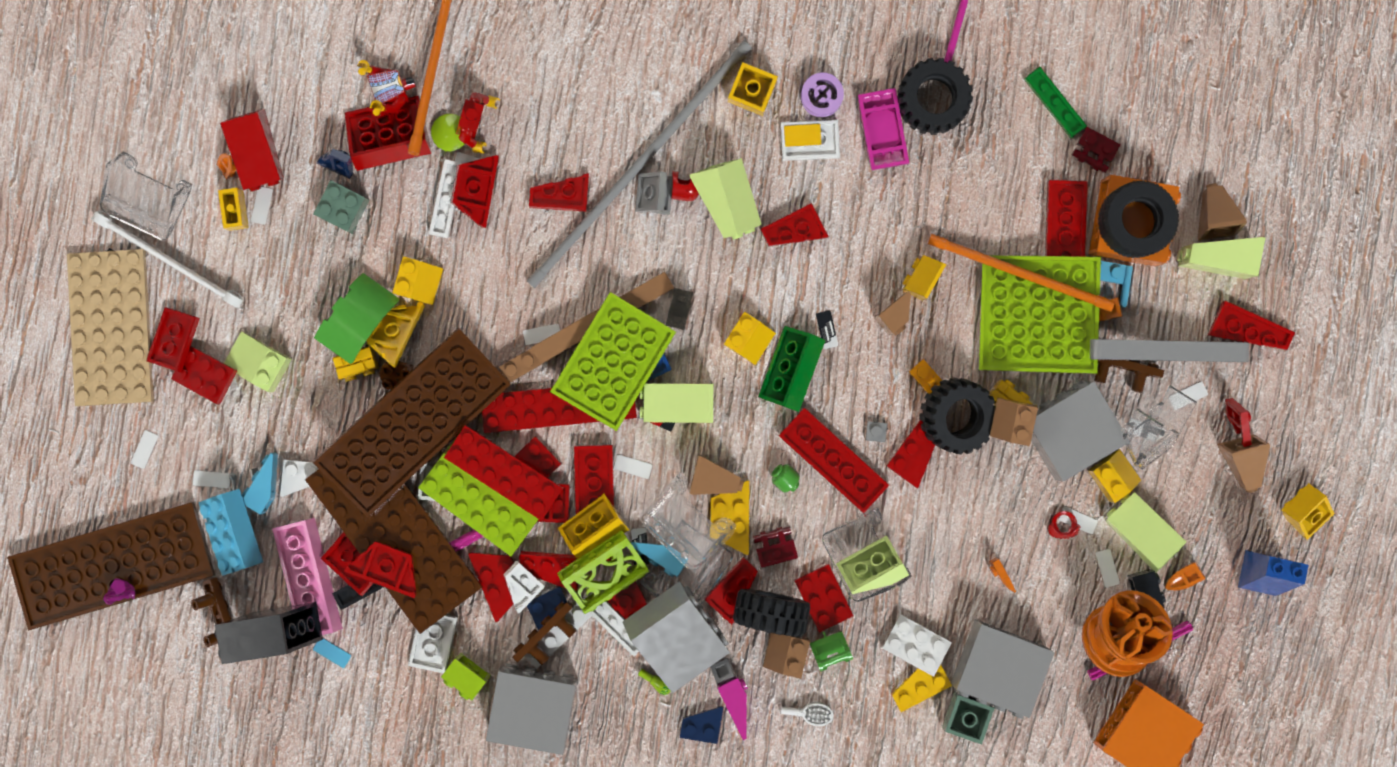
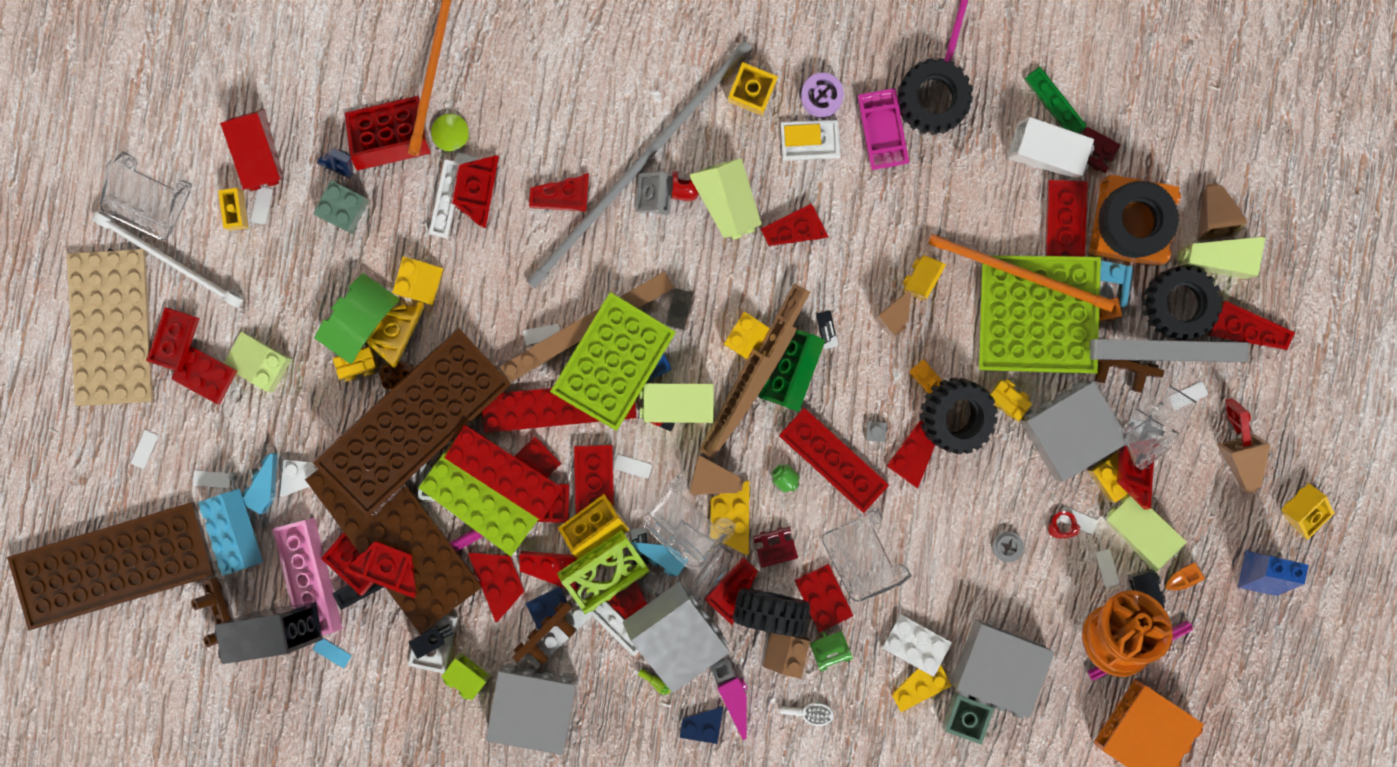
magenta piece [103,578,135,605] -> none
orange plate [216,153,236,180] -> none
torso [357,60,416,116] -> none
red torso [456,92,500,154] -> none
white wing [503,561,545,613] -> none
yellowish green slope [836,535,909,594] -> none
orange plate [989,557,1016,593] -> none
medium nougat slope [990,398,1038,446] -> none
none -> black torso [408,624,454,659]
none -> medium nougat slope [699,284,811,459]
none -> light grey gear [992,531,1024,562]
none -> white slope [1007,117,1094,178]
none -> red wing [1117,438,1156,510]
none -> black tyre [1142,266,1223,340]

